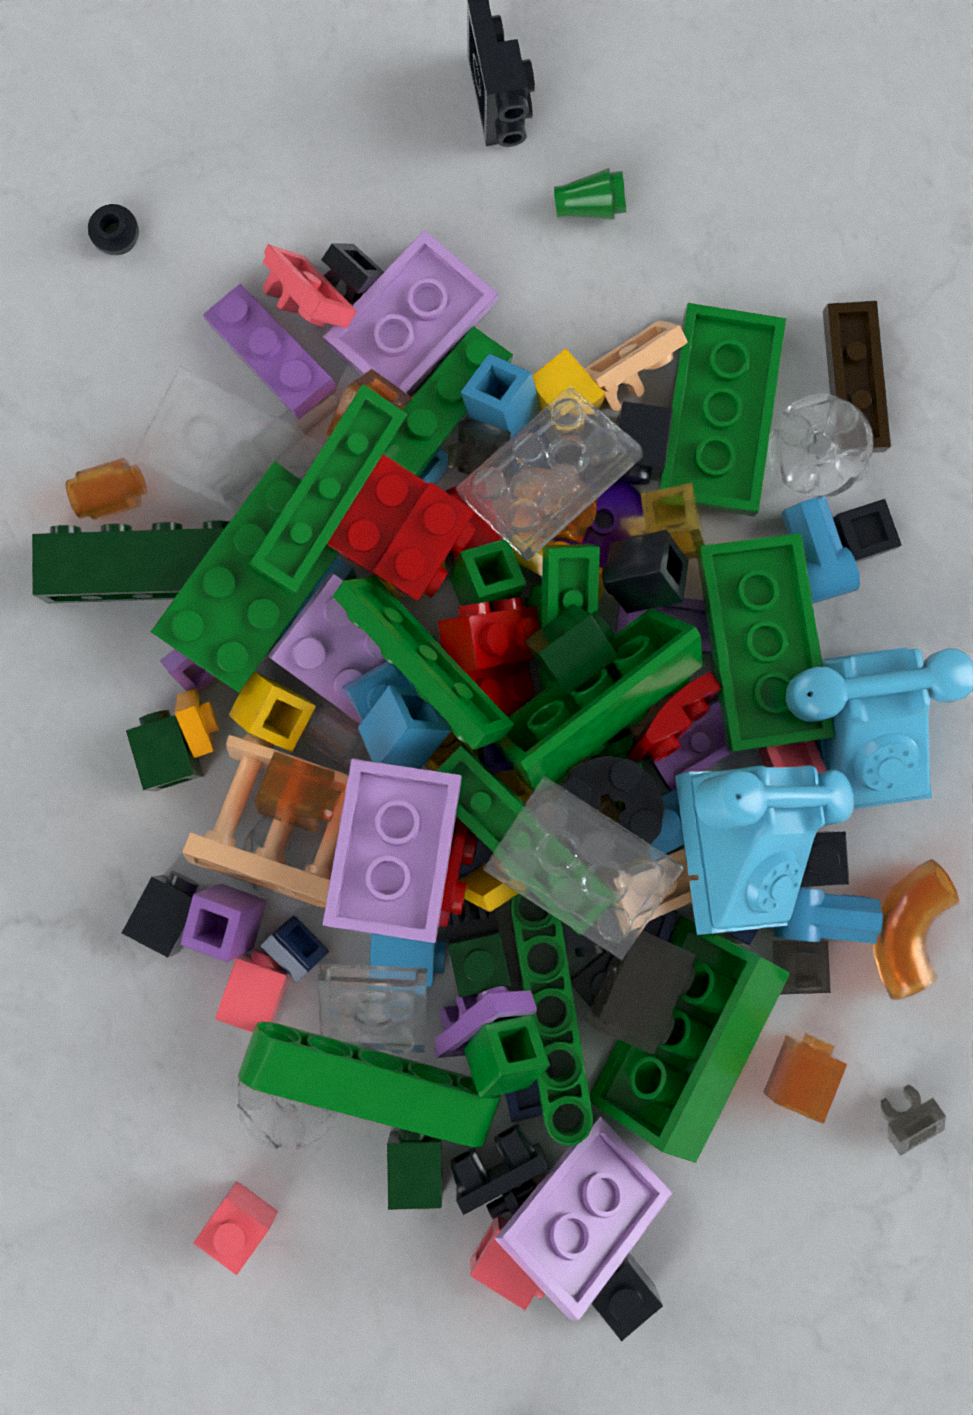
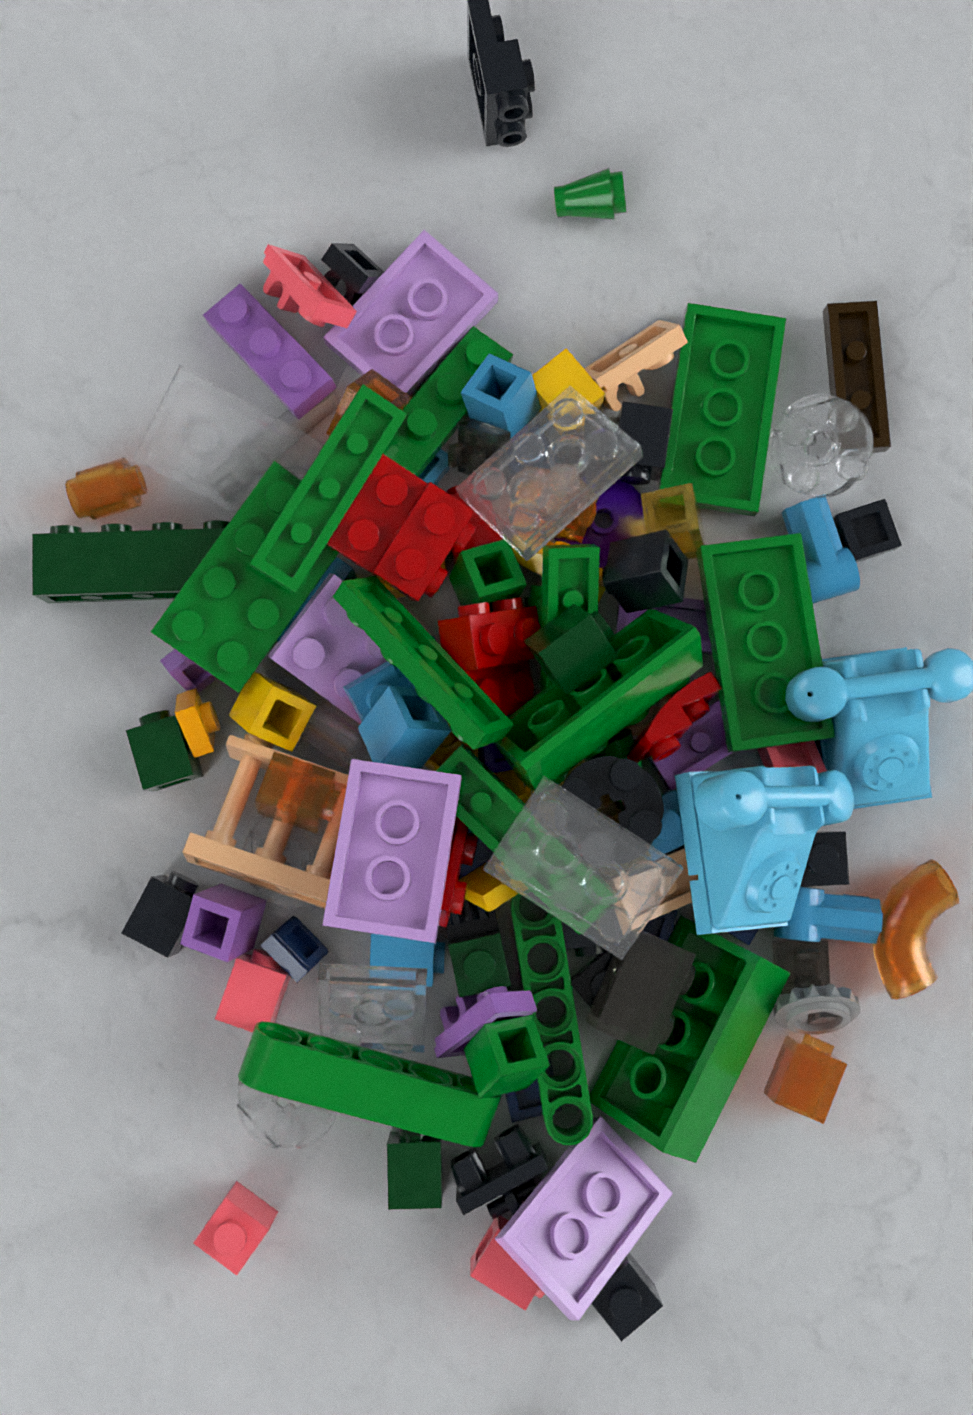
black plate [88,204,139,255] -> none
clear smoke tile [880,1084,946,1156] -> none
none -> light grey gear [773,983,860,1034]

